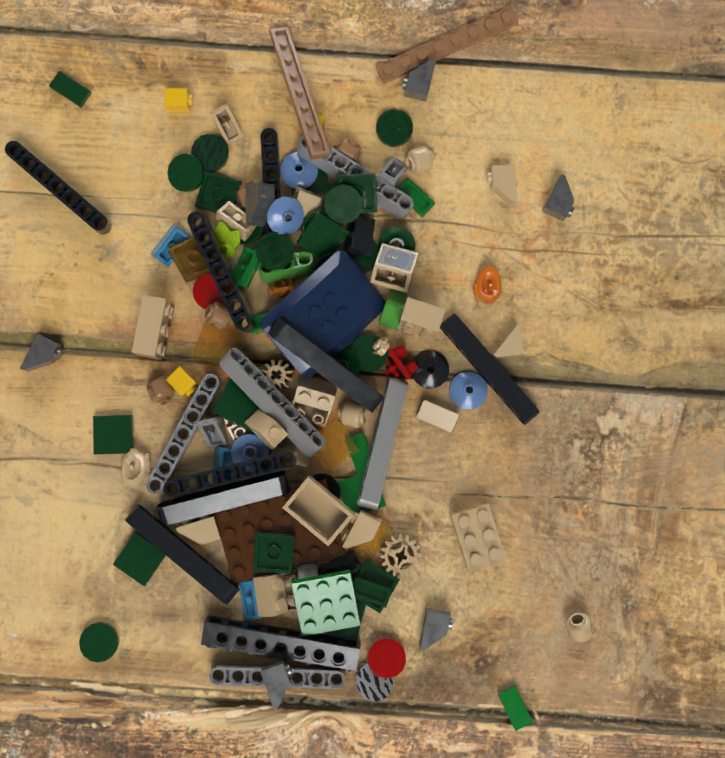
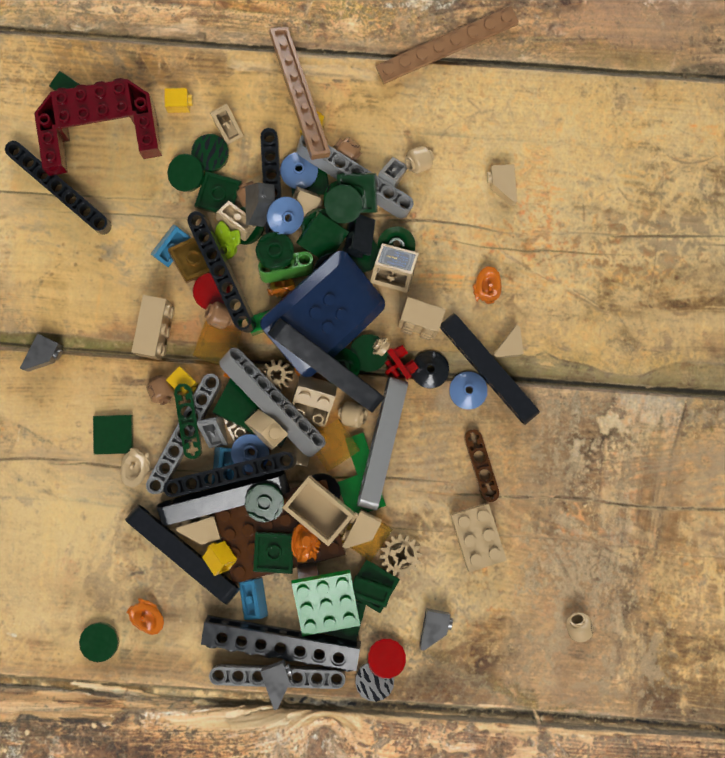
dark green tile [113,532,166,587] -> none
green hinge [233,246,259,291] -> none
tan slope [253,570,298,617] -> none
black hinge [319,549,362,575] -> none
dark green tile [376,109,413,147] -> none
bright green slope [379,289,409,330] -> none
green tile [398,178,435,218] -> none
flat silver slope [402,59,436,102] -> none
tan slope [416,400,459,433] -> none
green tile [498,685,533,731] -> none
flat silver slope [543,174,575,221] -> none
none -> dark red wedge [34,78,162,176]
none -> orange hat [126,598,164,635]
none -> dark green beam [174,384,202,459]
none -> yellow brick [202,541,237,576]
none -> tile [244,483,284,523]
none -> orange hat [291,523,321,563]
none -> reddish brown beam [464,429,499,502]

